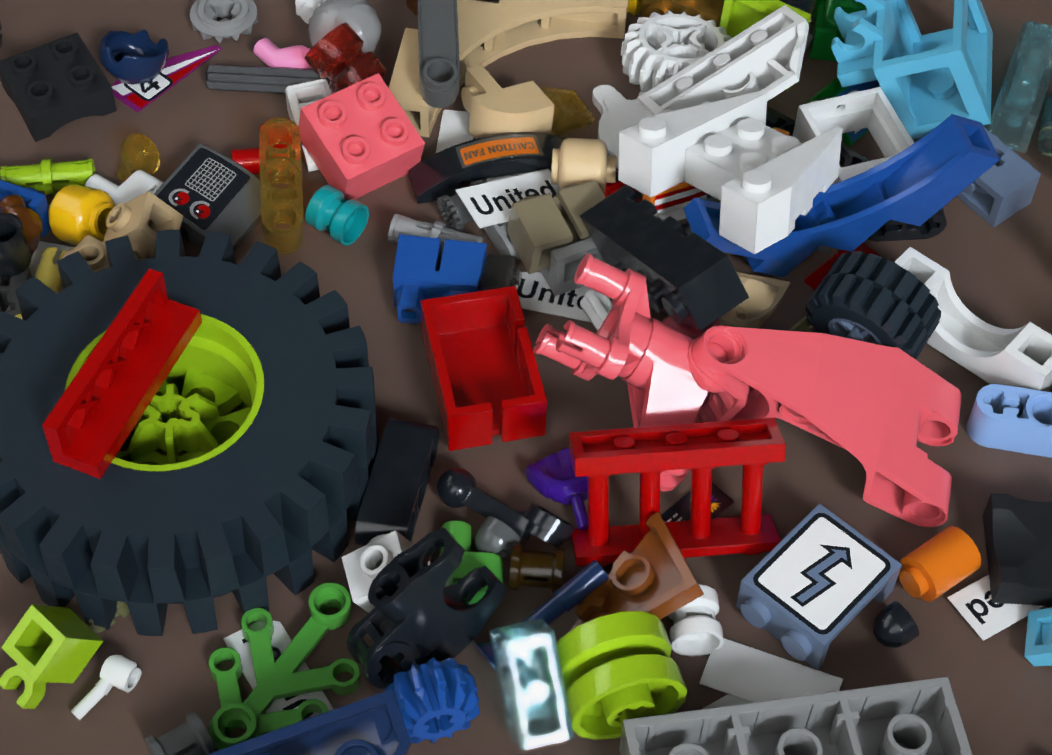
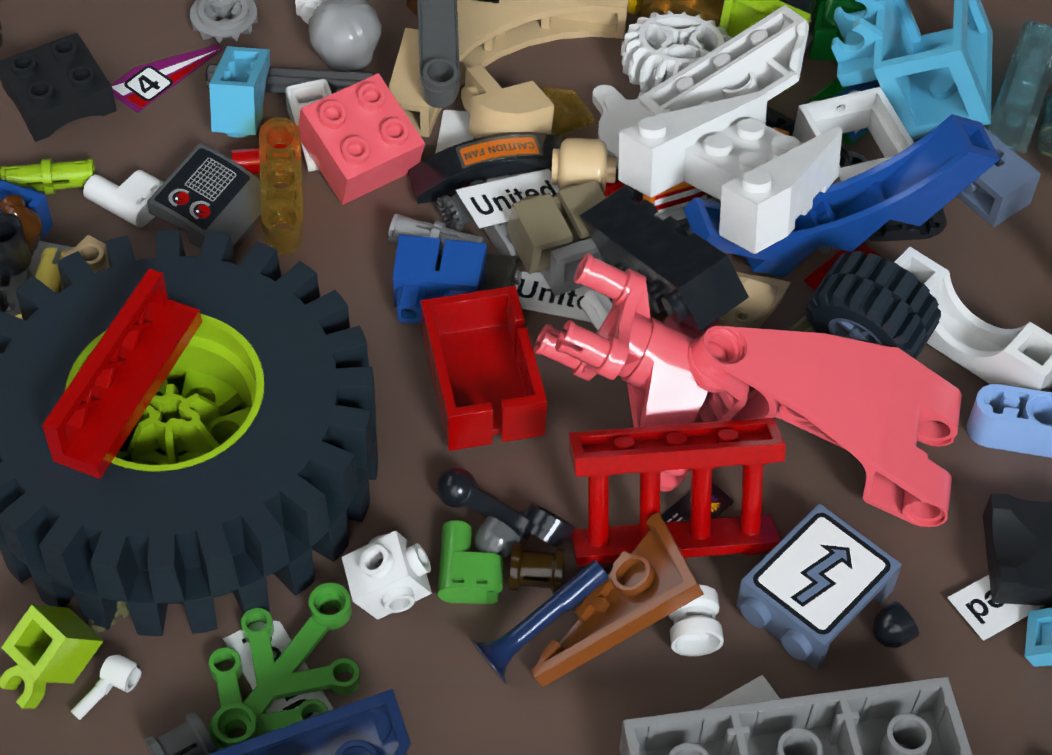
yellow head [48,184,115,245] -> none
dark blue hair [98,29,169,85] -> none
tan brick [103,191,184,261] -> none
clear yellow plate [116,133,160,182] -> none
bright pink arm [253,38,318,69] -> none
clear red wheel [305,22,388,93] -> none
teal wheel [305,185,369,246] -> none
black piece [347,528,506,689] -> none
black beam [355,418,440,546] -> none
blue gear [385,658,480,744] -> none
clear light blue brick [489,619,574,750] -> none
dark purple piece [525,447,588,530] -> none
lime wheel [550,611,687,740] -> none
white sticker [699,638,843,703] -> none
orange brick [899,526,981,602] -> none
none -> medium azure arch [209,46,270,138]

